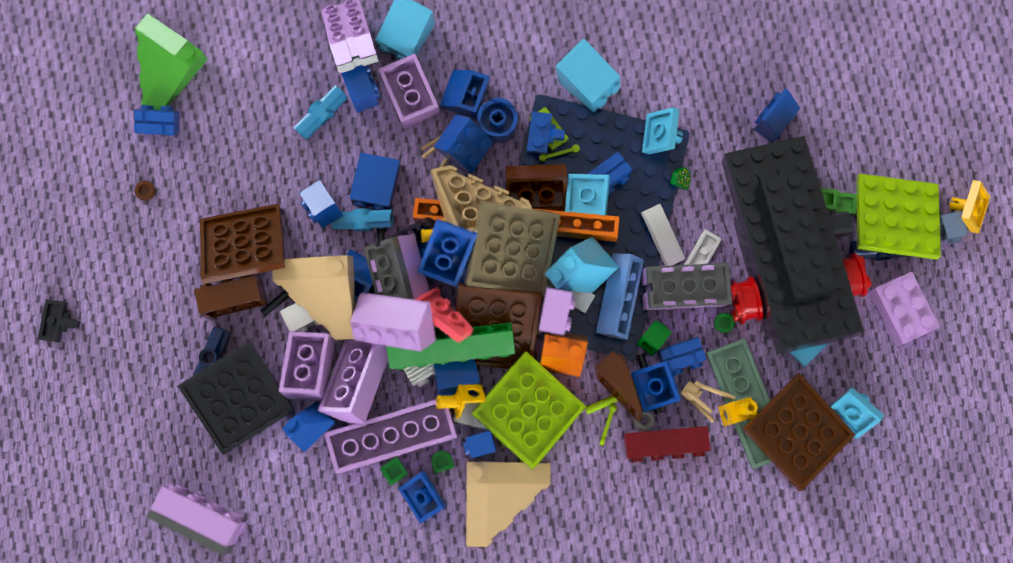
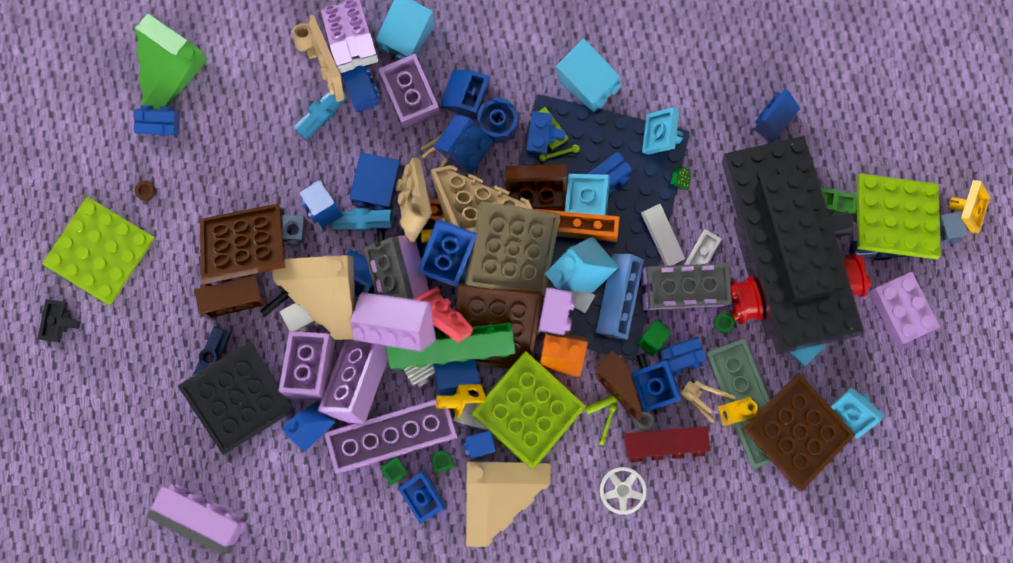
none -> lime plate [42,196,155,306]
none -> sand blue brick [282,214,307,246]
none -> tan hinge [293,15,344,102]
none -> tan hinge [395,157,432,243]
none -> white wheel [600,467,646,515]

